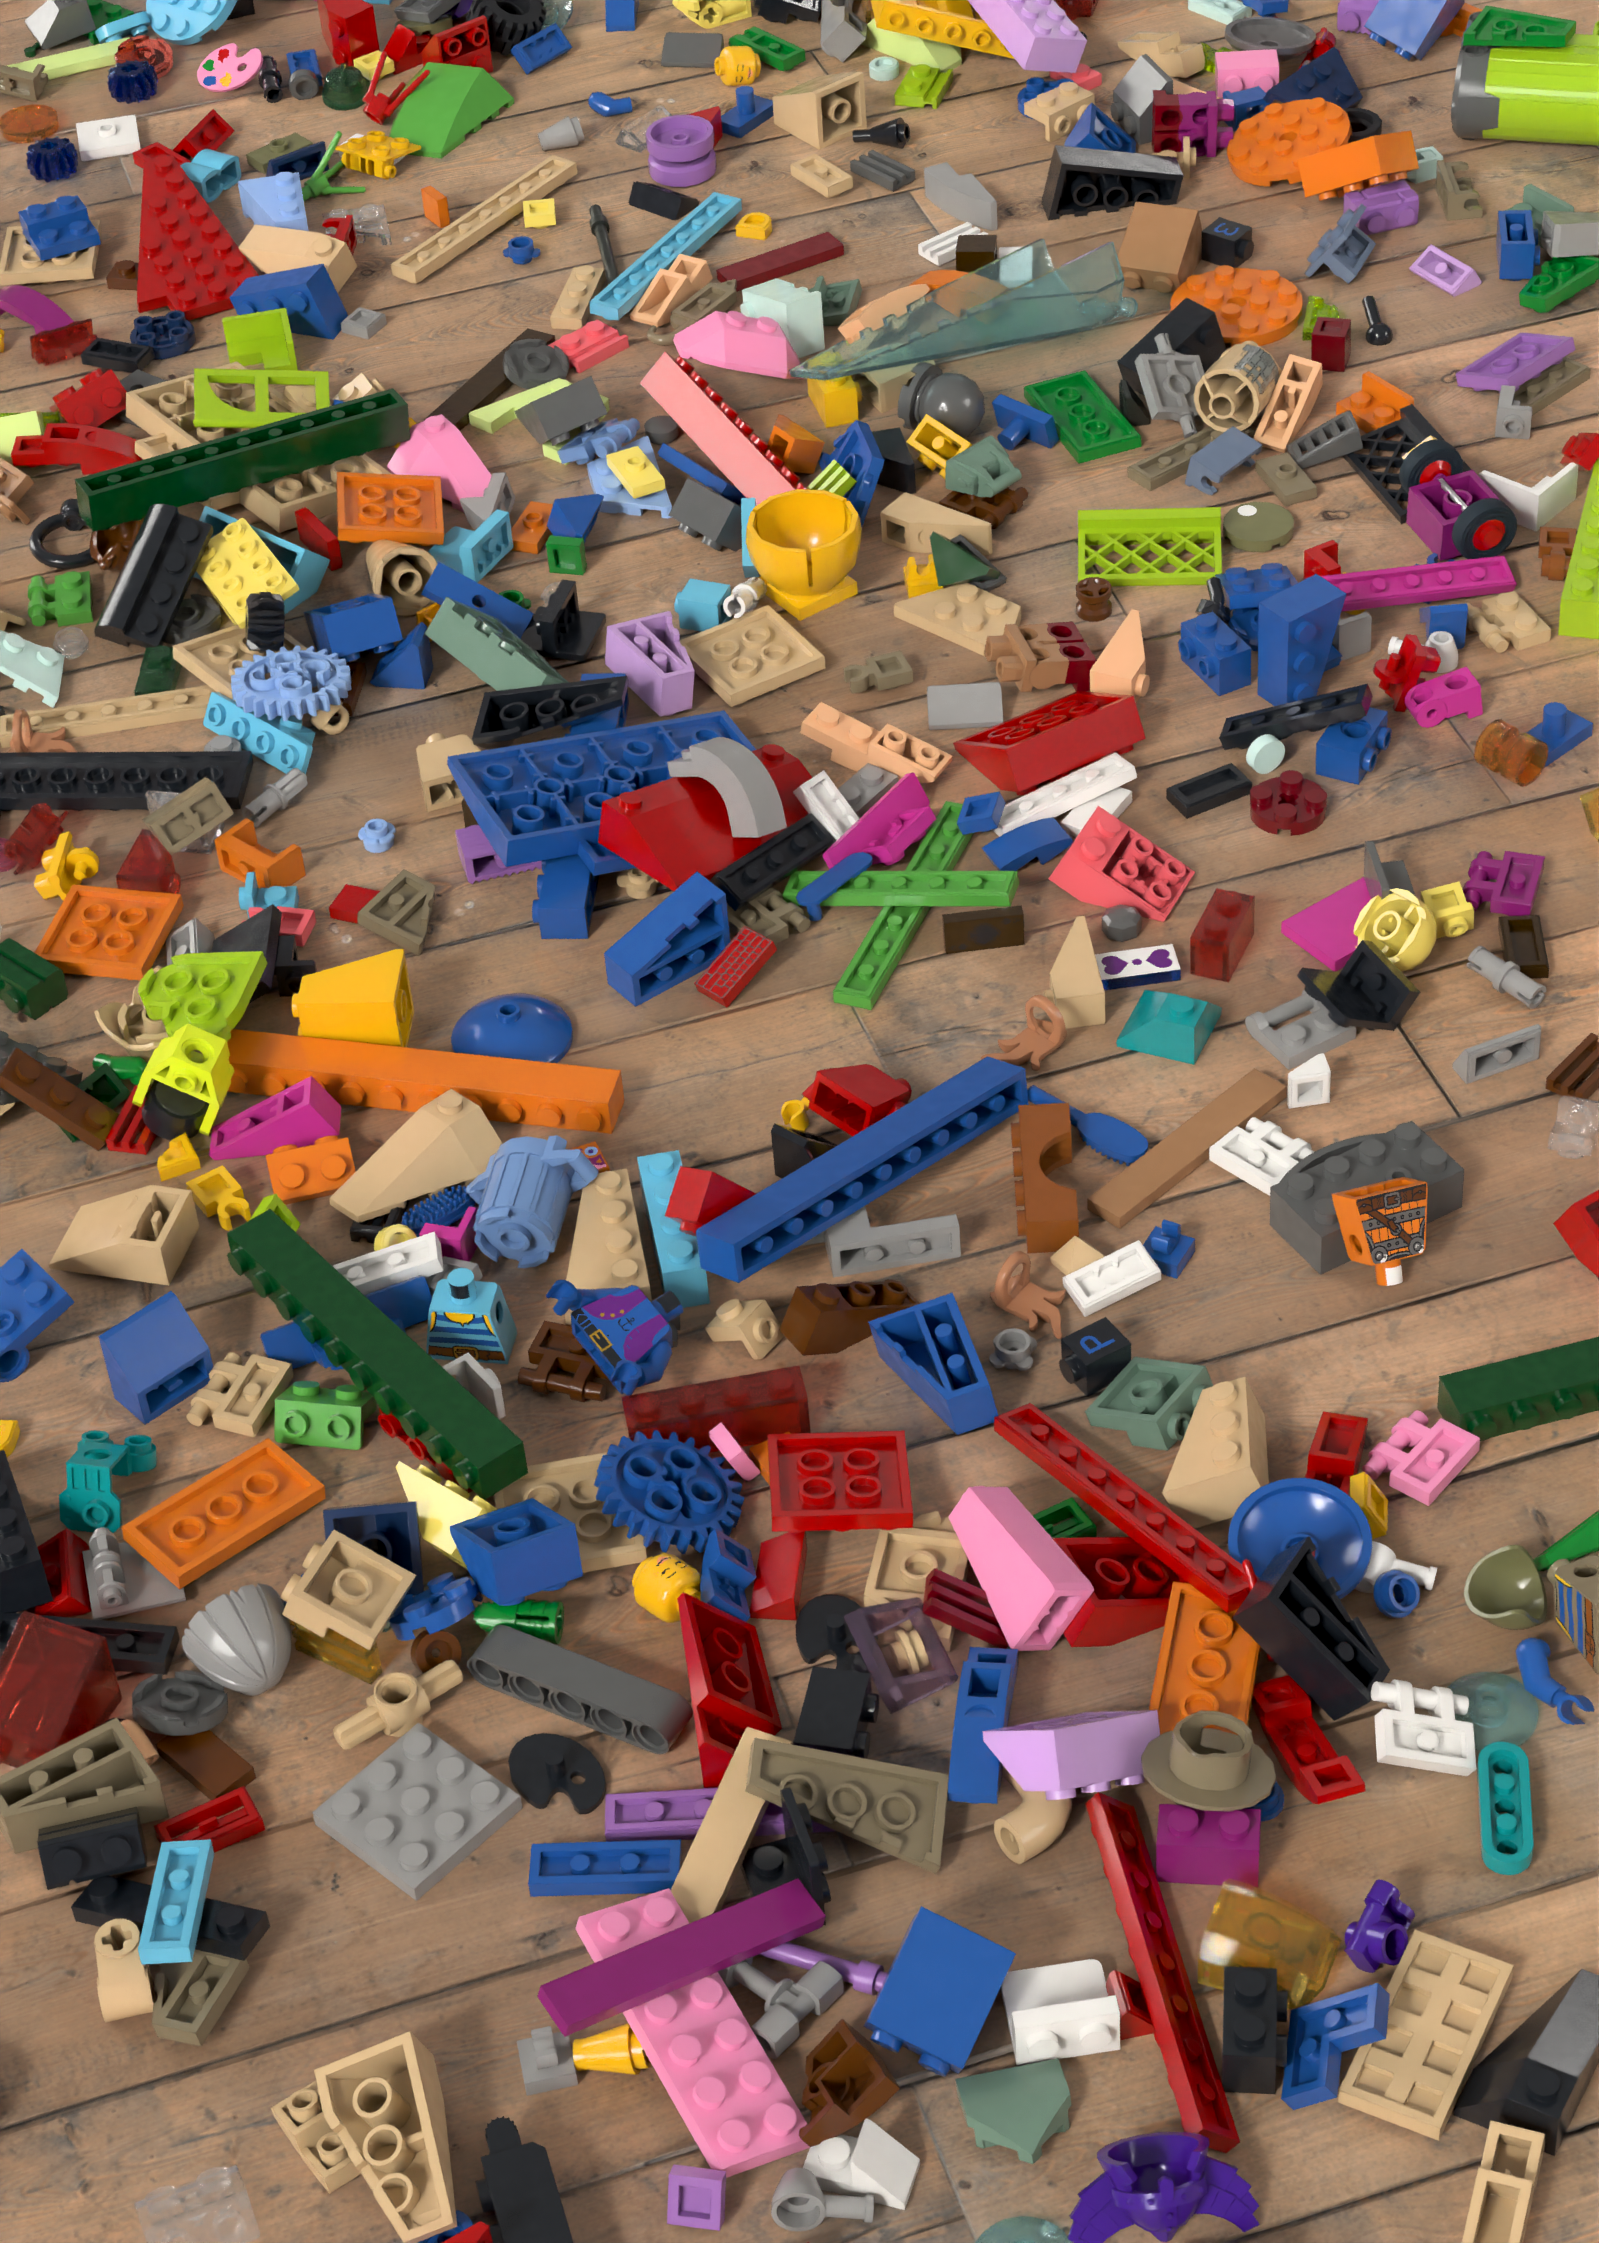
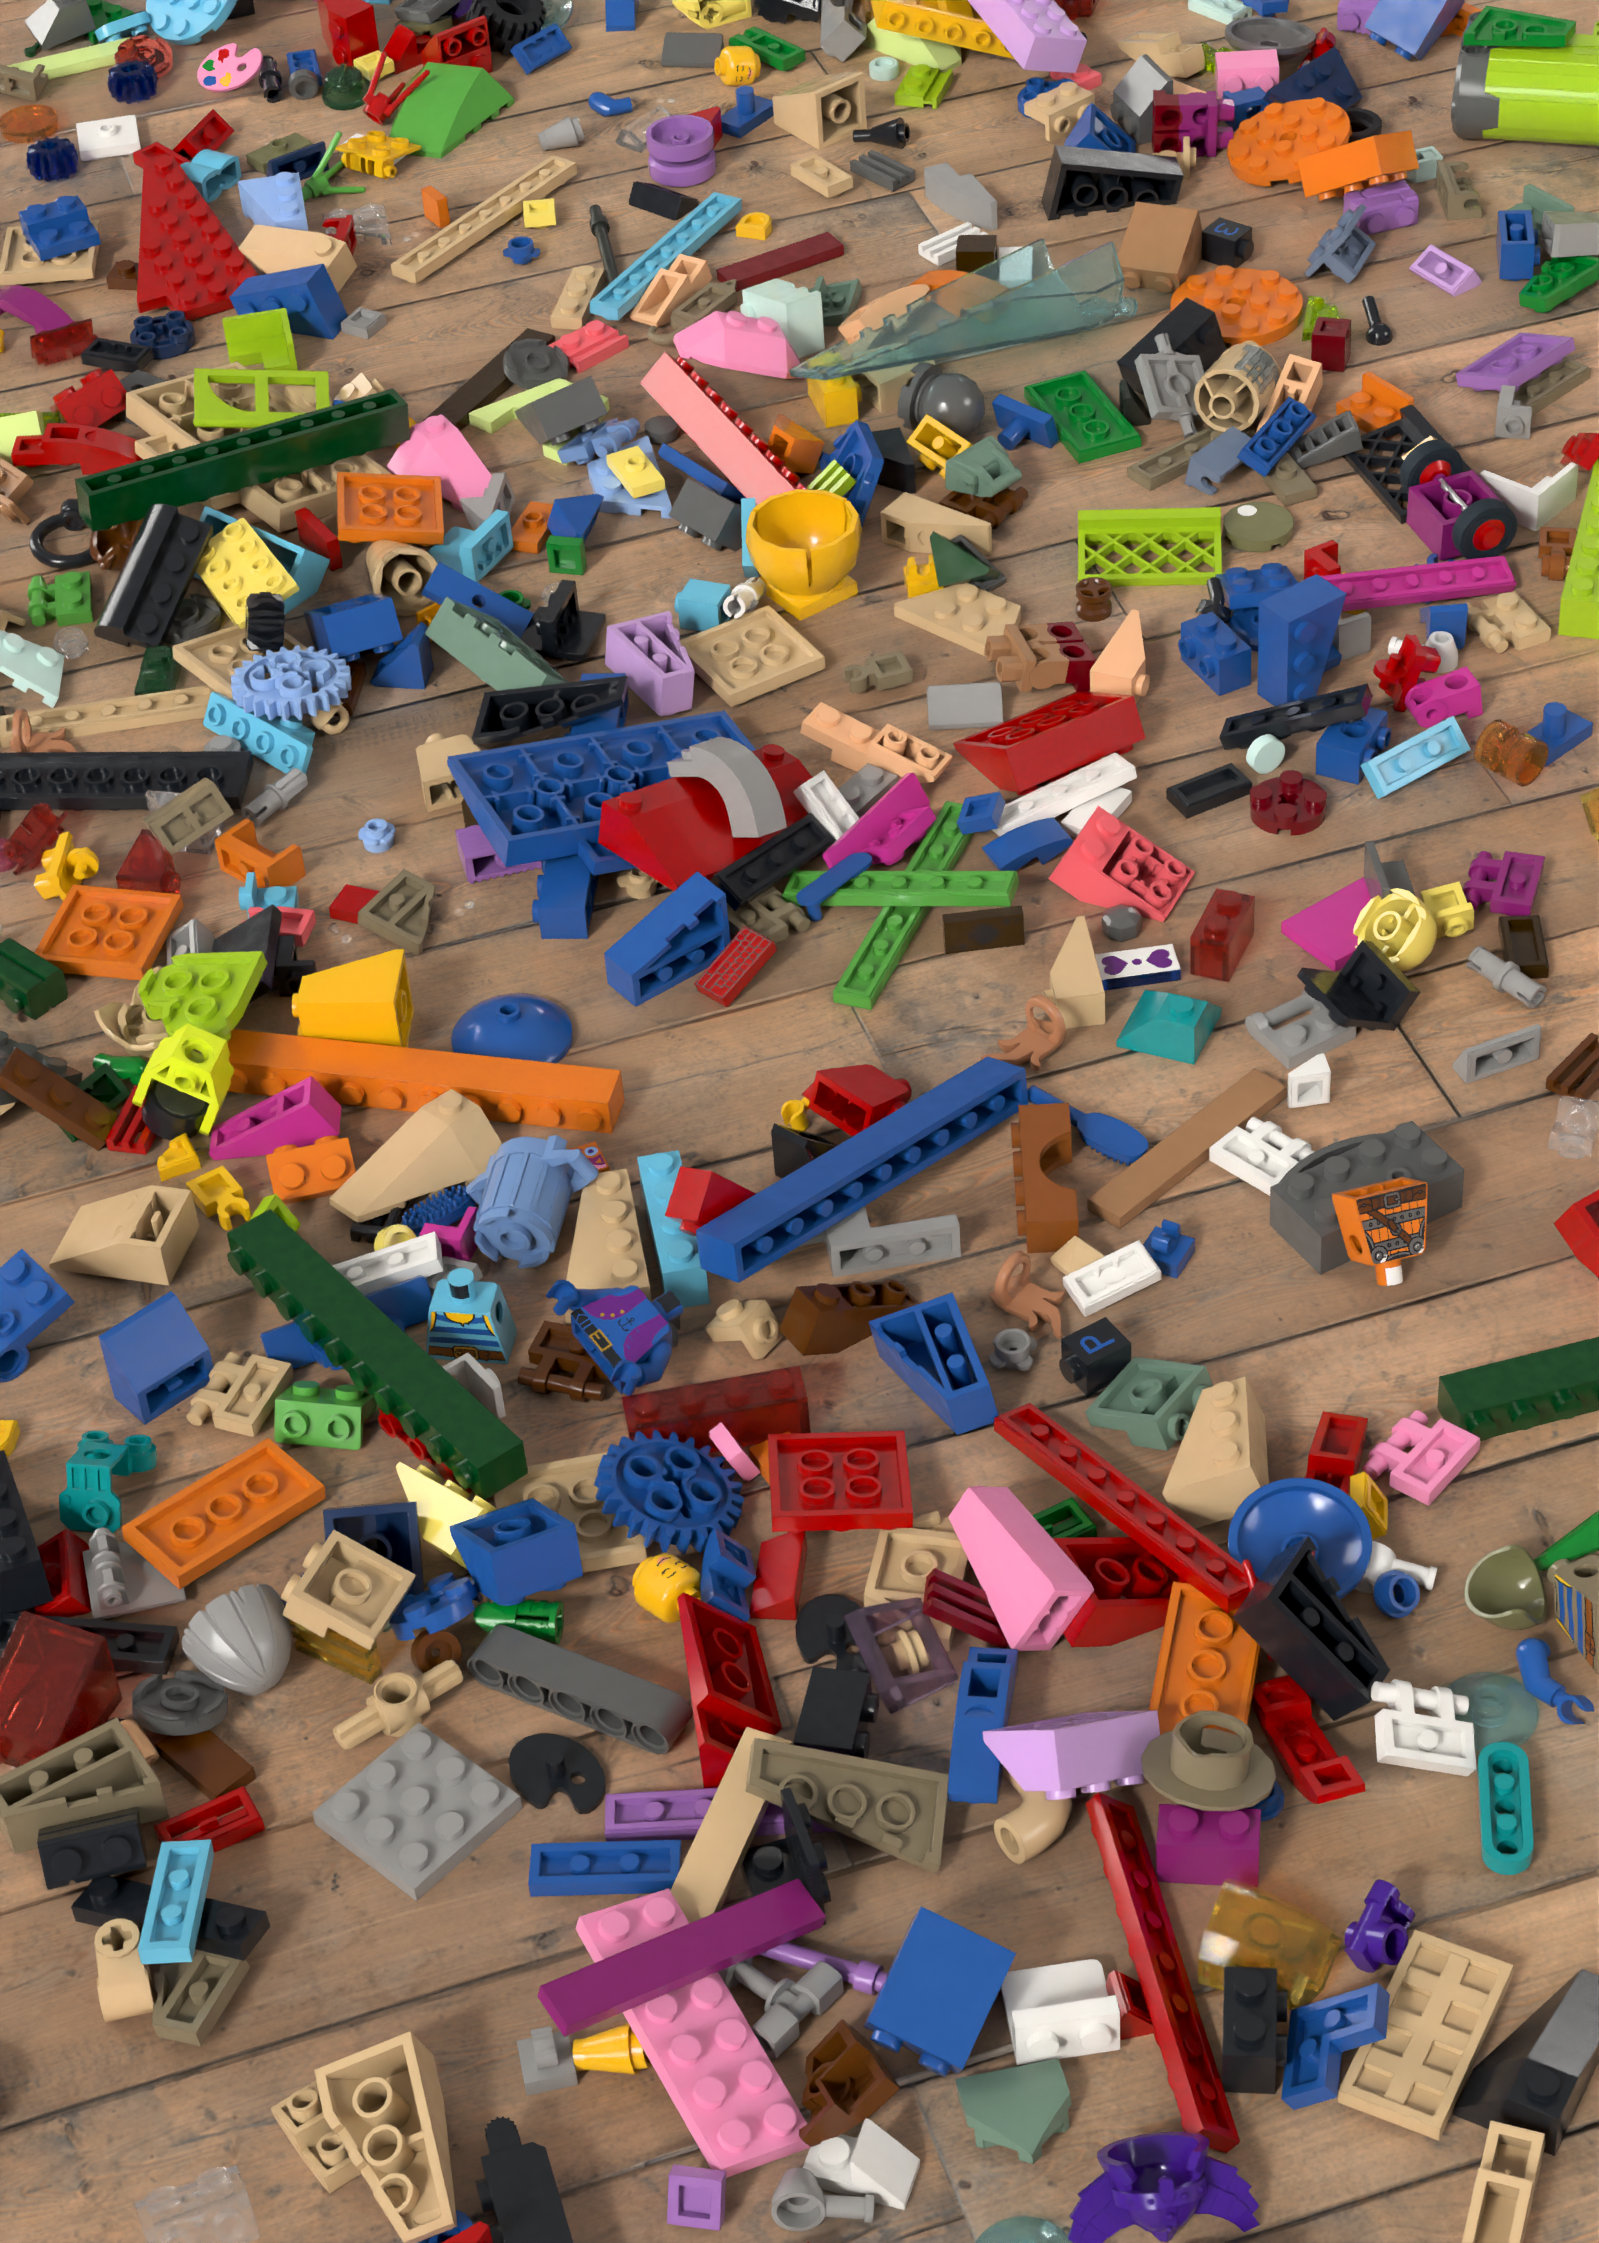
none -> blue tile [1237,397,1317,477]
none -> medium azure plate [1360,716,1471,799]

